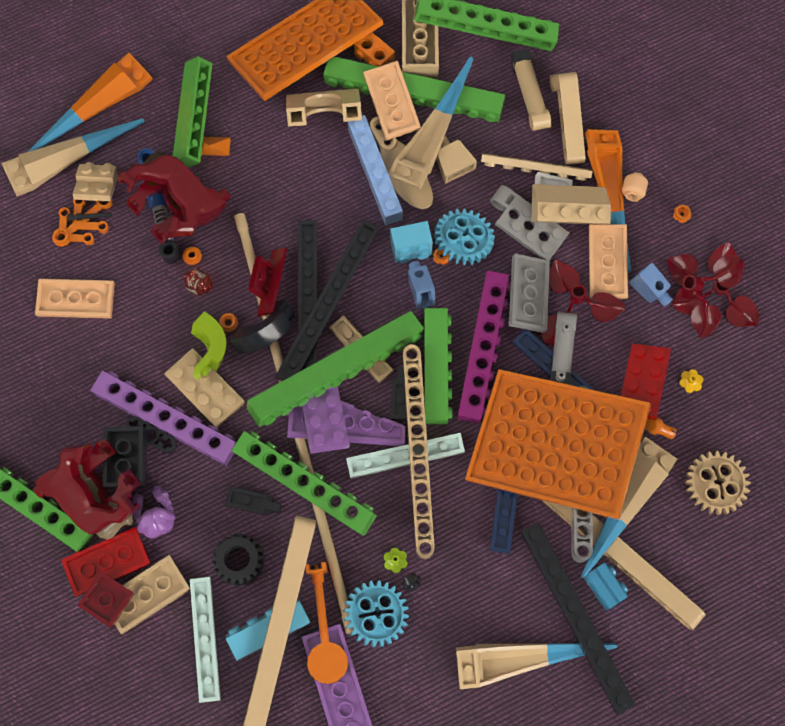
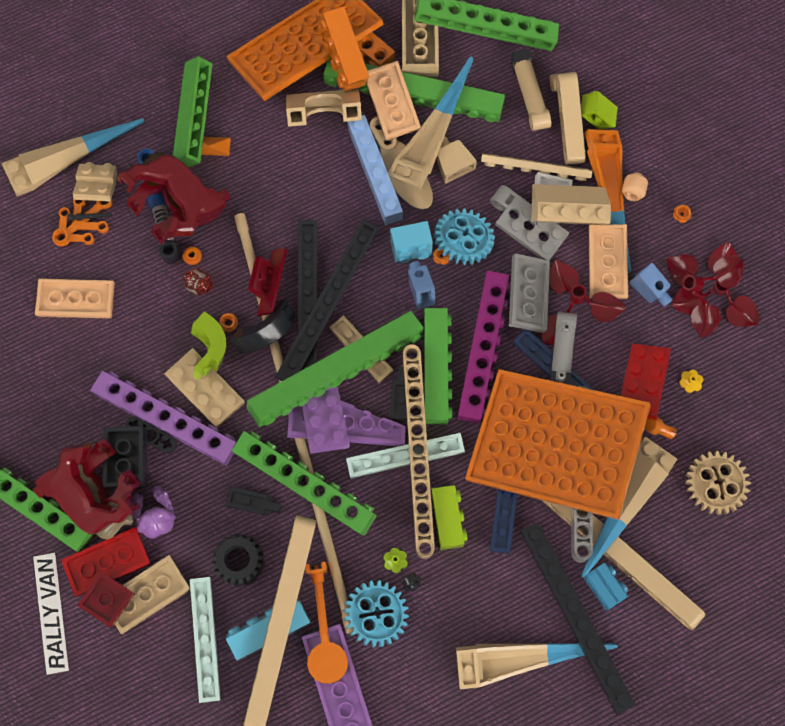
orange plate [28,53,153,152] -> none
none -> white sticker [33,553,69,675]
none -> orange piece [318,7,369,93]
none -> lime brick [431,485,467,550]
none -> lime brick [581,91,618,130]

